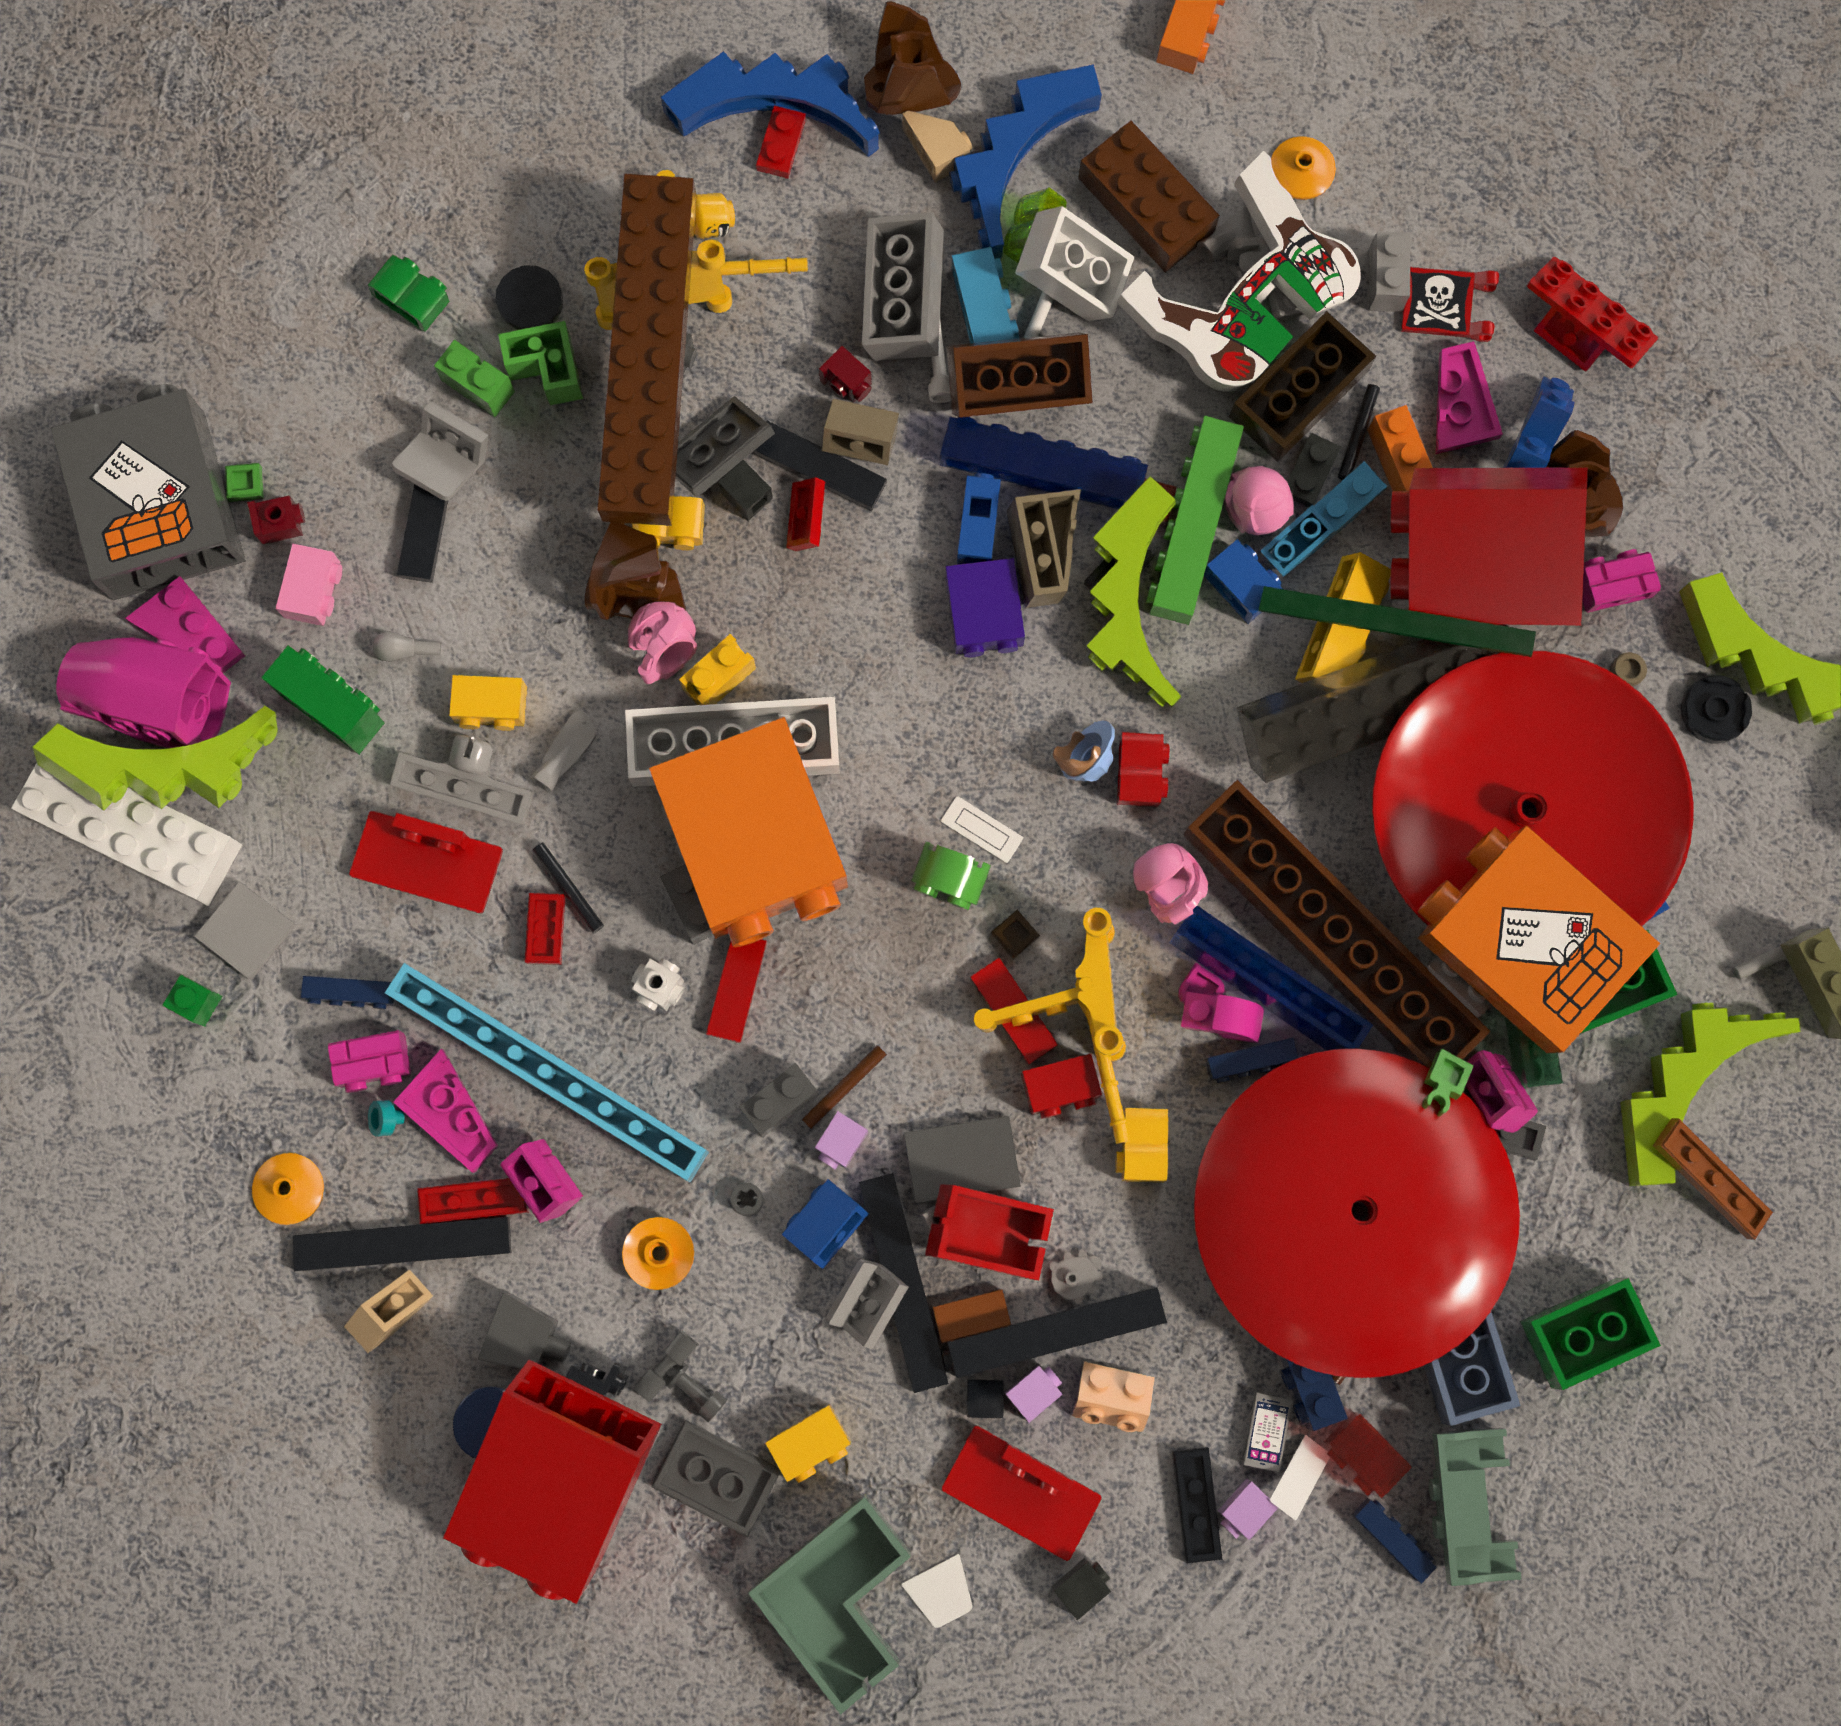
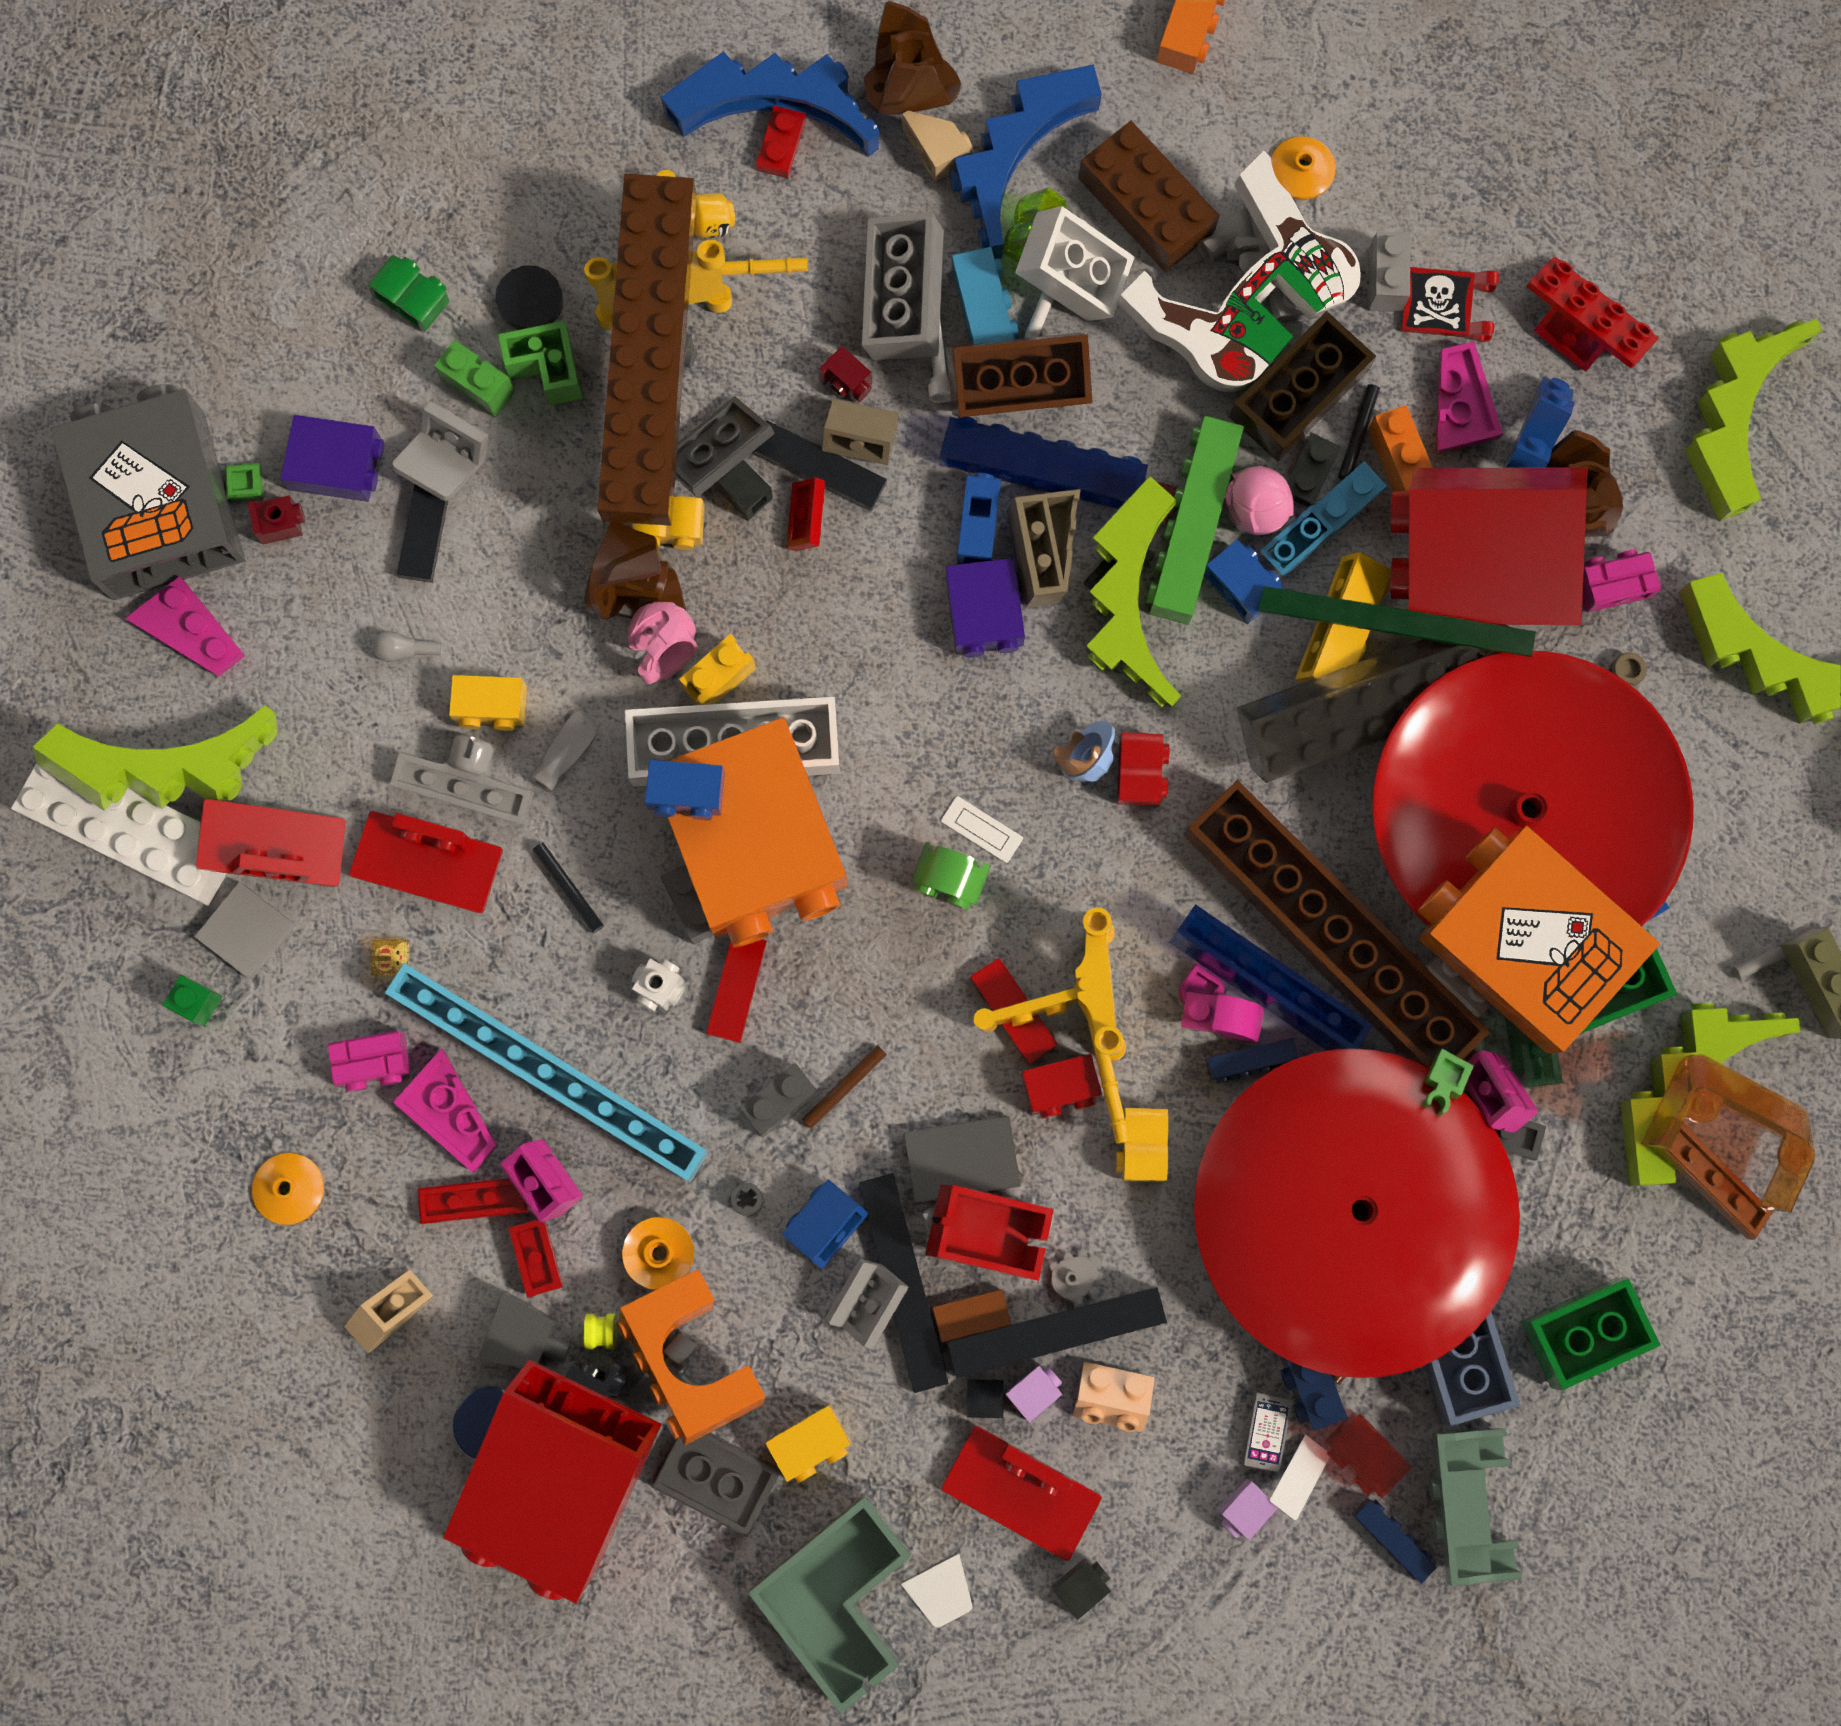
dark pink animal [56,638,231,748] -> none
green brick [261,645,385,755] -> none
bright pink brick [275,544,342,626] -> none
black tile [293,1217,512,1272] -> none
dark blue piece [300,976,394,1010] -> none
teal tile [368,1100,405,1137] -> none
red plate [525,893,565,965] -> none
lavender brick [815,1111,868,1170] -> none
dark brown tile [991,909,1040,960] -> none
bright pink helmet [1133,843,1208,925] -> none
black tile [1172,1447,1223,1564] -> none
black tile [1680,675,1752,744] -> none
none -> red bracket [195,799,346,887]
none -> dark purple brick [281,415,384,502]
none -> clear yellow tile [371,939,409,976]
none -> red plate [508,1220,564,1298]
none -> neon yellow wheel [584,1313,617,1350]
none -> orange arch [616,1269,766,1446]
none -> blue brick [645,760,725,820]
none -> clear orange windscreen [1641,1054,1815,1213]
none -> lime arch [1684,318,1823,522]

